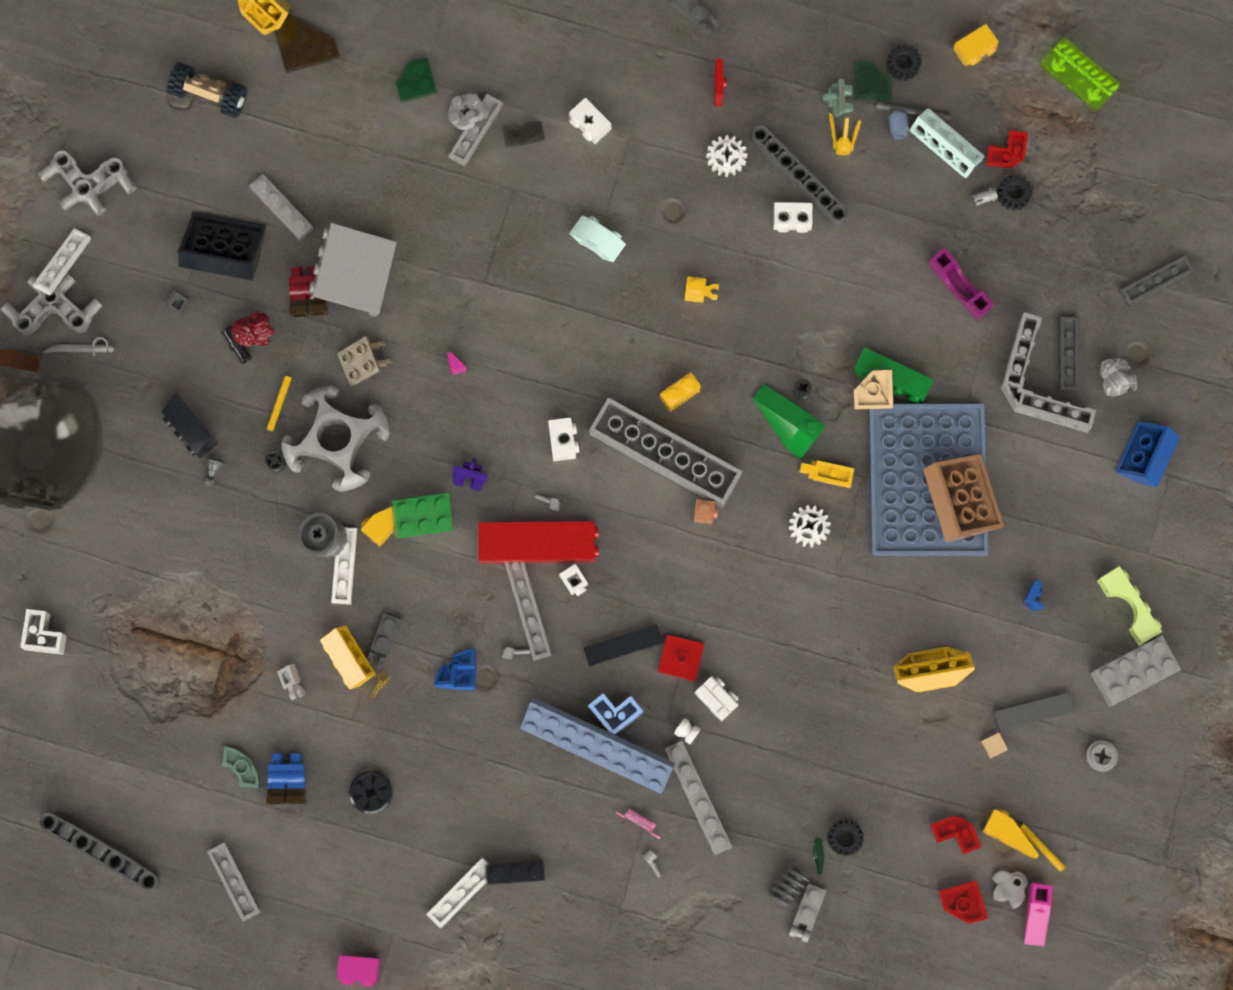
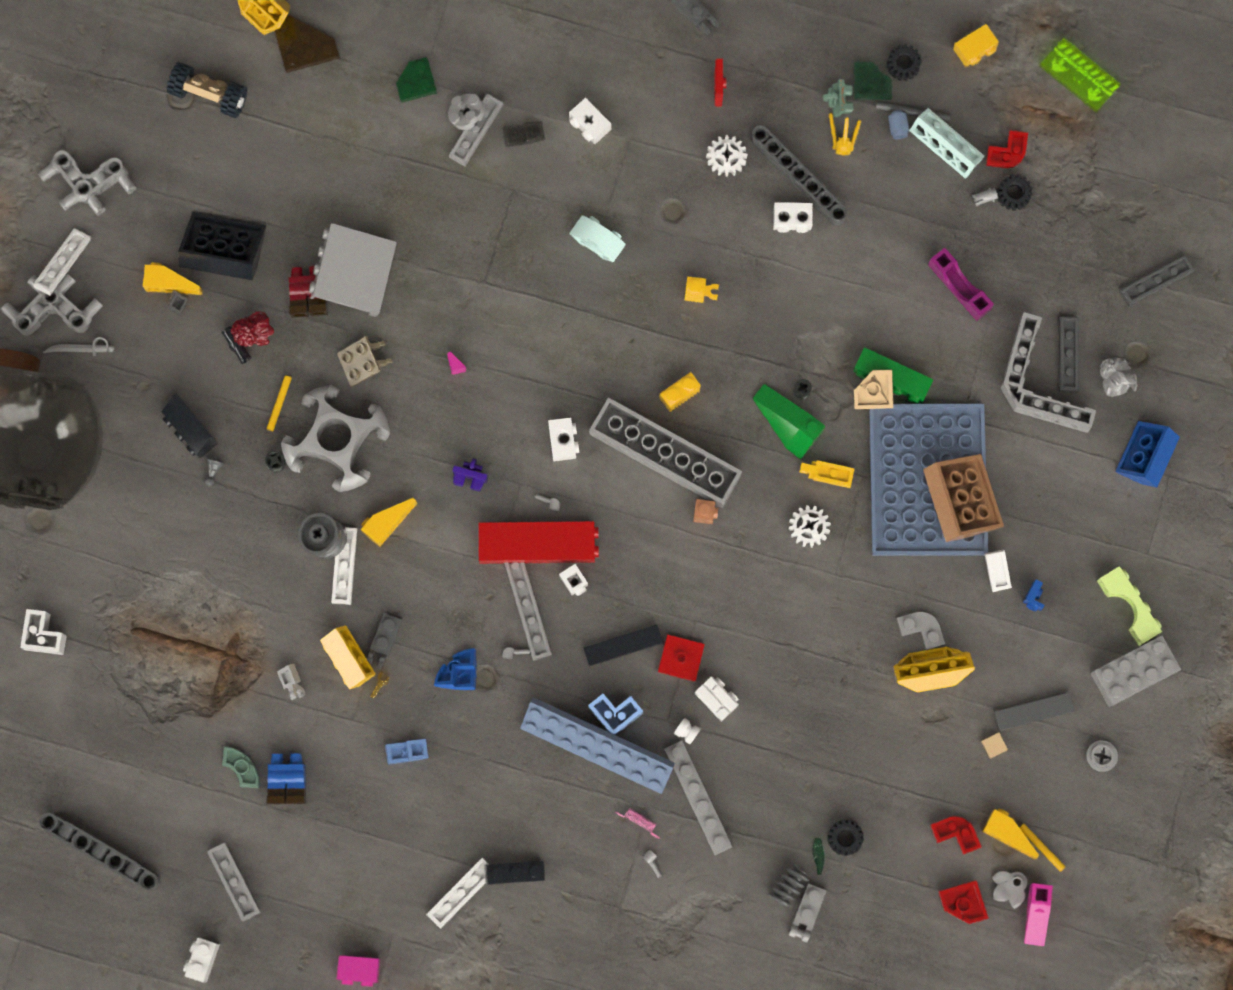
light grey plate [249,174,313,241] -> none
black wheel [349,771,393,814] -> none
green plate [391,492,453,539] -> none
none -> yellow slope [143,263,203,295]
none -> white brick [183,938,220,982]
none -> medium blue slope [385,739,428,765]
none -> light grey plate [896,612,945,650]
none -> white tile [985,550,1012,592]

